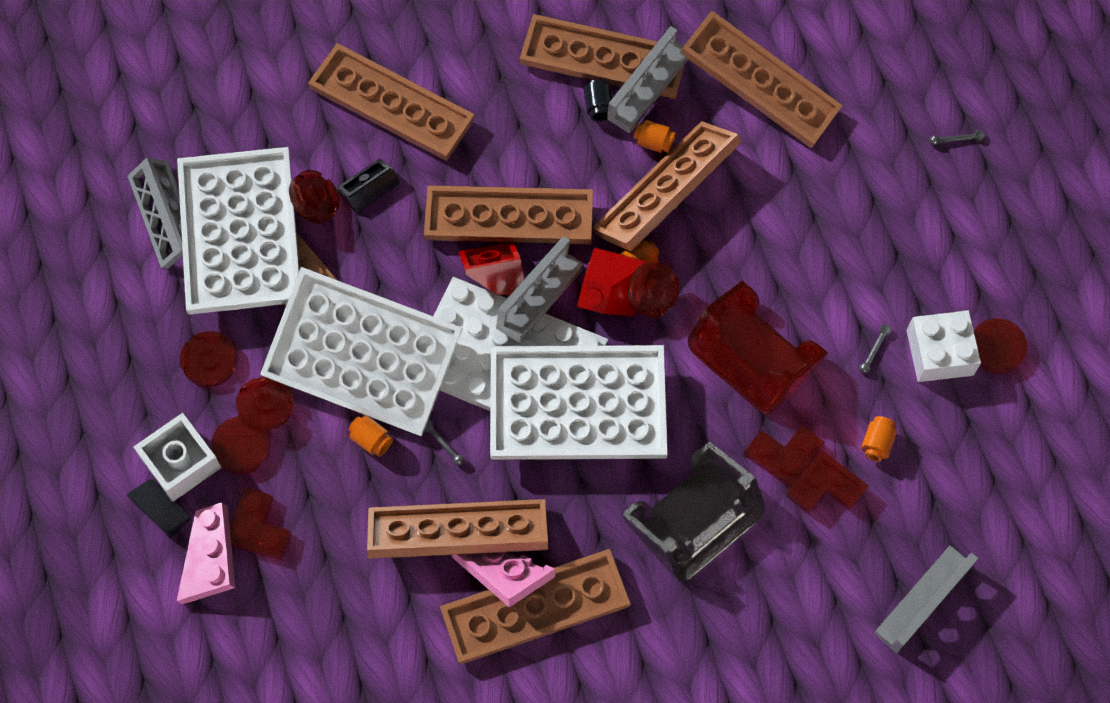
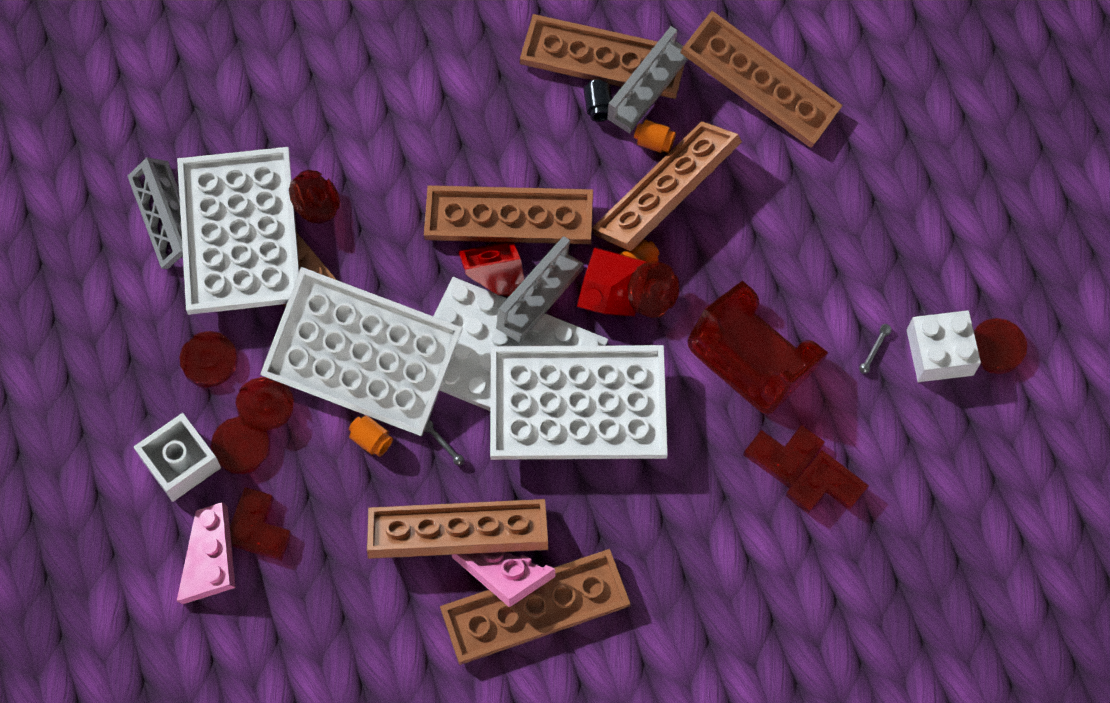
black slope [127,479,192,539] -> none
nougat plate [308,43,475,161] -> none
black slope [336,158,400,213] -> none
clear smoke windscreen [622,442,765,581] -> none
orange brick [861,416,897,462] -> none
light grey fence [874,546,978,653] -> none
flat silver hinge [929,130,985,146] -> none

